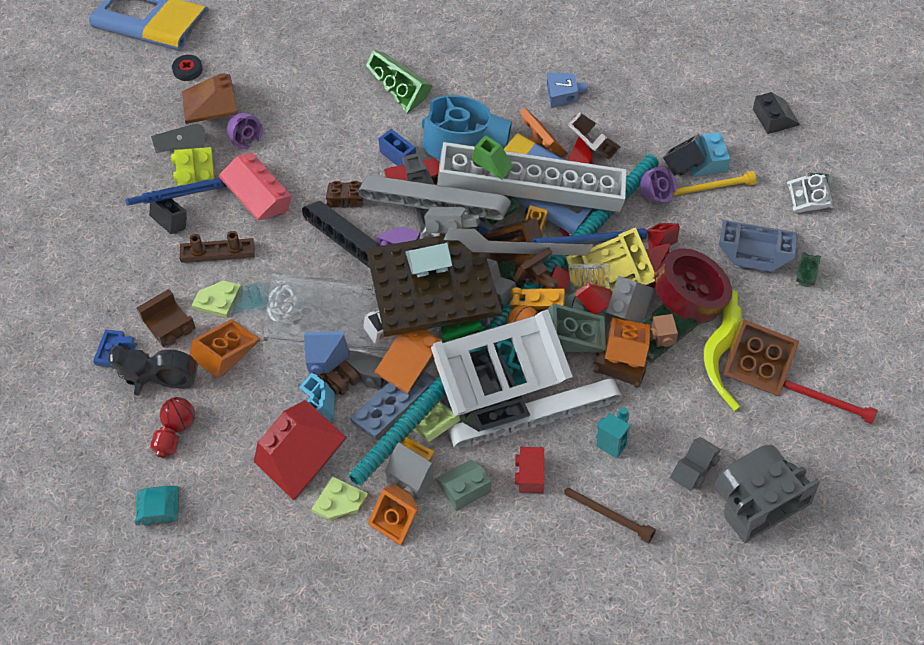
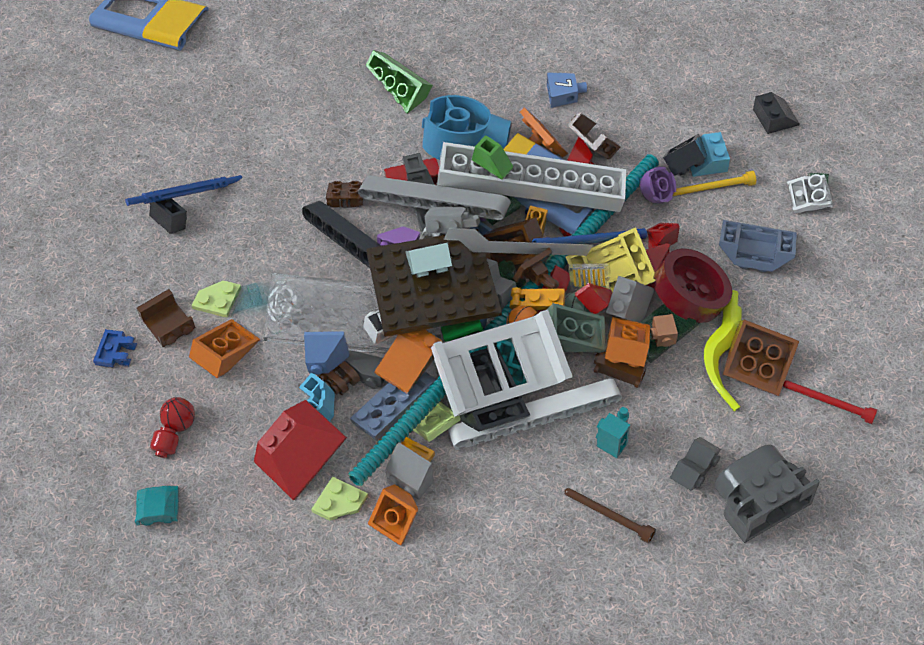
black animal [108,346,198,396] -> none
dark grey piece [151,124,206,154] -> none
neon yellow plate [171,147,215,186] -> none
black bush [172,54,203,81] -> none
reddish brown plate [179,231,255,263] -> none
dark orange slope [182,73,238,124] -> none
coral slope [219,152,292,221] -> none
medium lavender cylinder [227,113,263,149] -> none
blue brick [378,129,416,166] -> none
sand green slope [435,460,491,511] -> none
red brick [515,447,544,493] -> none
clear green hips [796,252,821,287] -> none

